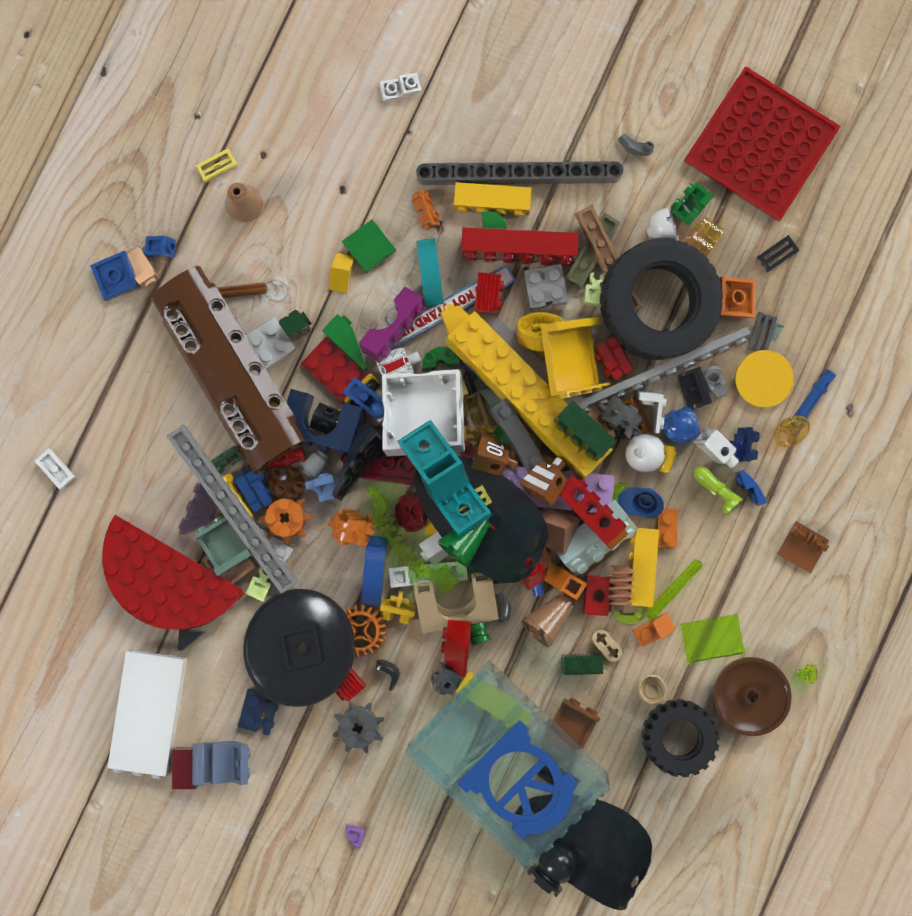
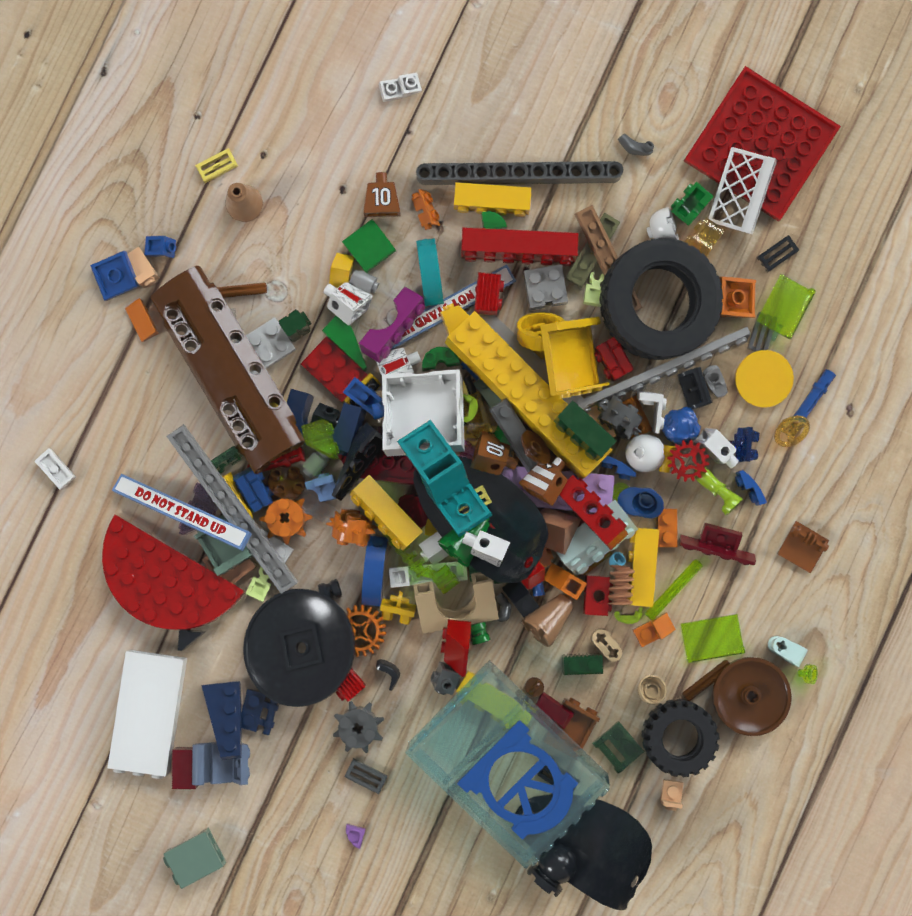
none -> tile [112,474,252,551]
none -> orange slope [125,298,159,342]
none -> sand green panel [163,828,226,889]
none -> dark blue wing [201,681,242,760]
none -> clear neon green slope [301,419,339,460]
none -> black wheel [318,579,342,599]
none -> white torso [323,283,373,325]
none -> dark grey tile [344,758,388,794]
none -> light grey brick [349,270,379,294]
none -> yellow brick [349,475,423,551]
none -> dark orange torso [364,172,401,217]
none -> white torso [462,531,510,567]
none -> lime piece [463,394,478,423]
none -> black slope [502,581,539,618]
none -> reddish brown dish [521,430,550,465]
none -> reddish brown tile [525,677,544,697]
none -> dark red tile [533,692,575,730]
none -> clear green plate [592,721,645,774]
none -> blue slope [601,456,636,480]
none -> medium azure hinge [609,552,626,566]
none -> light nougat bracket [660,779,684,811]
none -> red gear [667,440,710,482]
none -> dark red bracket [679,523,756,565]
none -> reddish brown axle [682,660,730,701]
none -> white fence [708,147,777,235]
none -> clear neon green piece [756,274,816,339]
none -> light aqua piece [768,636,808,667]

